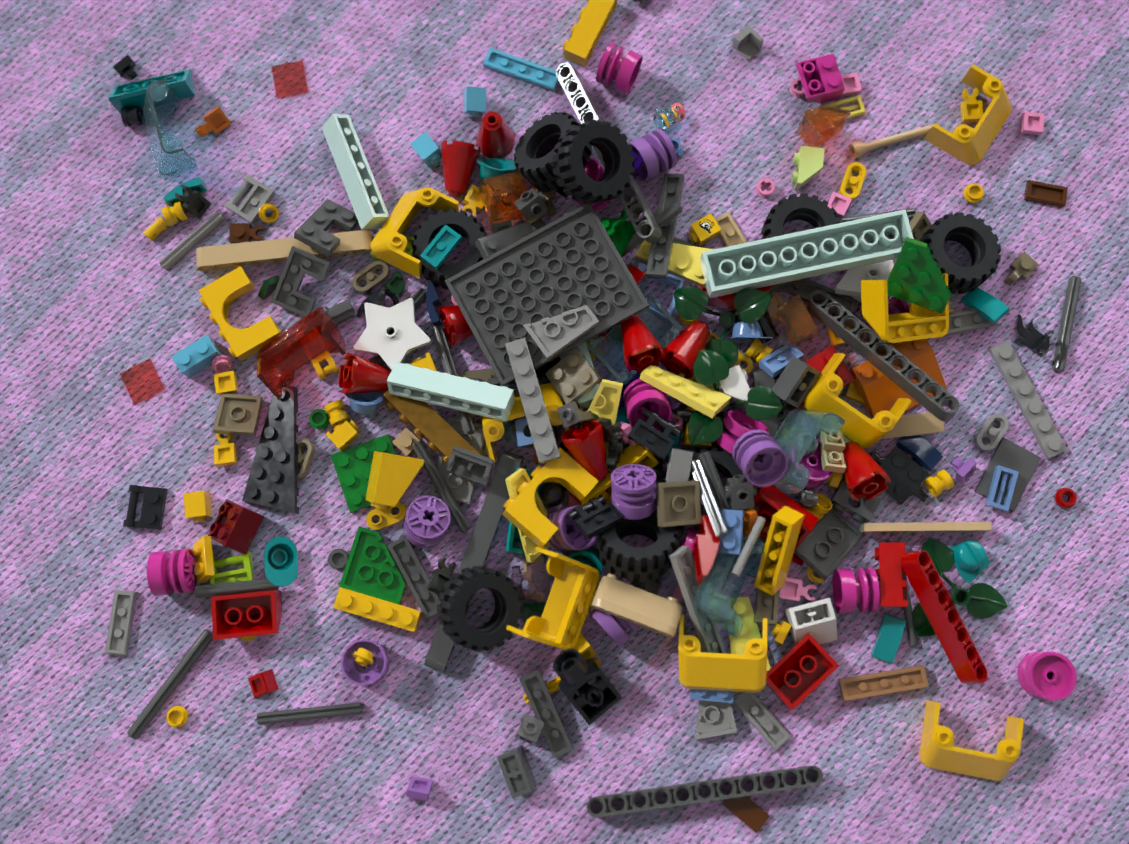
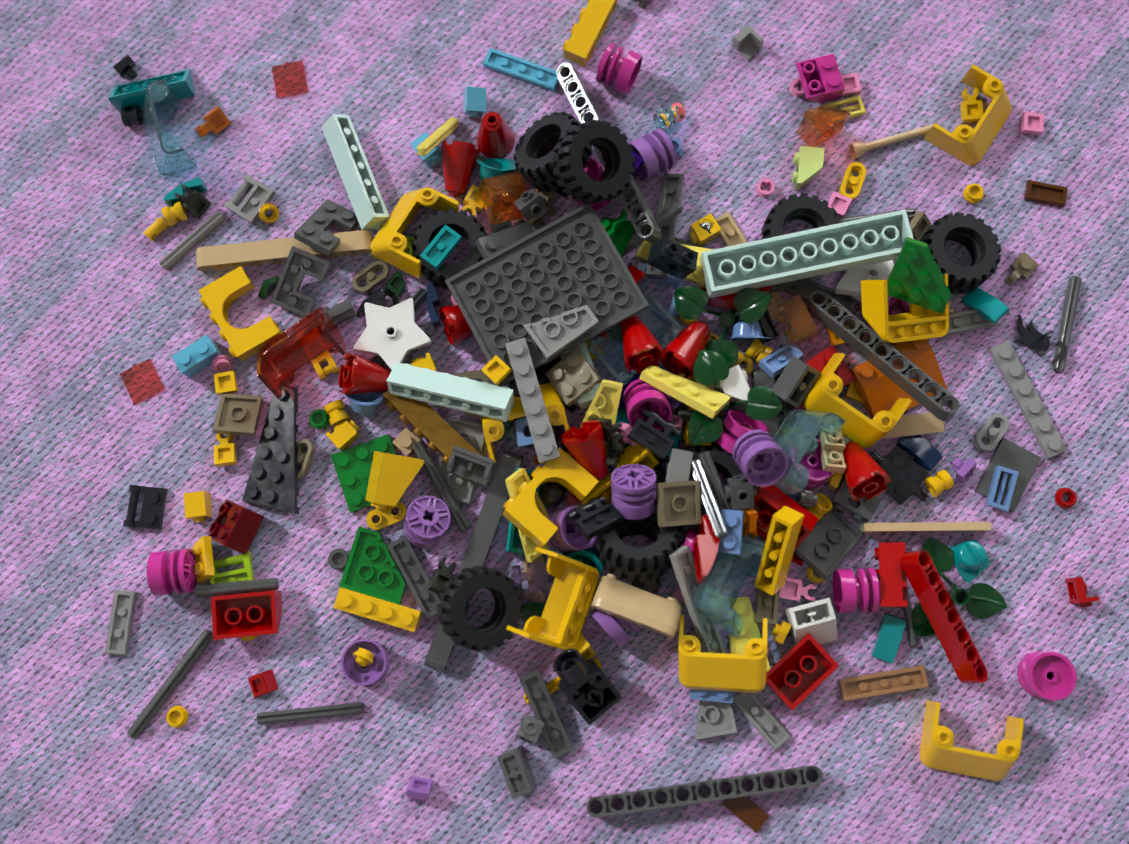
reddish brown plate [229,223,265,244] -> none
teal piece [264,536,298,587] -> none
dark grey axle [432,324,476,435] -> none
flat silver bracket [557,401,594,428] -> none
light grey bar [731,516,766,577] -> none
none -> light yellow axle [416,117,459,156]
none -> yellow plate [481,355,512,385]
none -> black brick [648,237,698,280]
none -> red bracket [1066,577,1100,607]

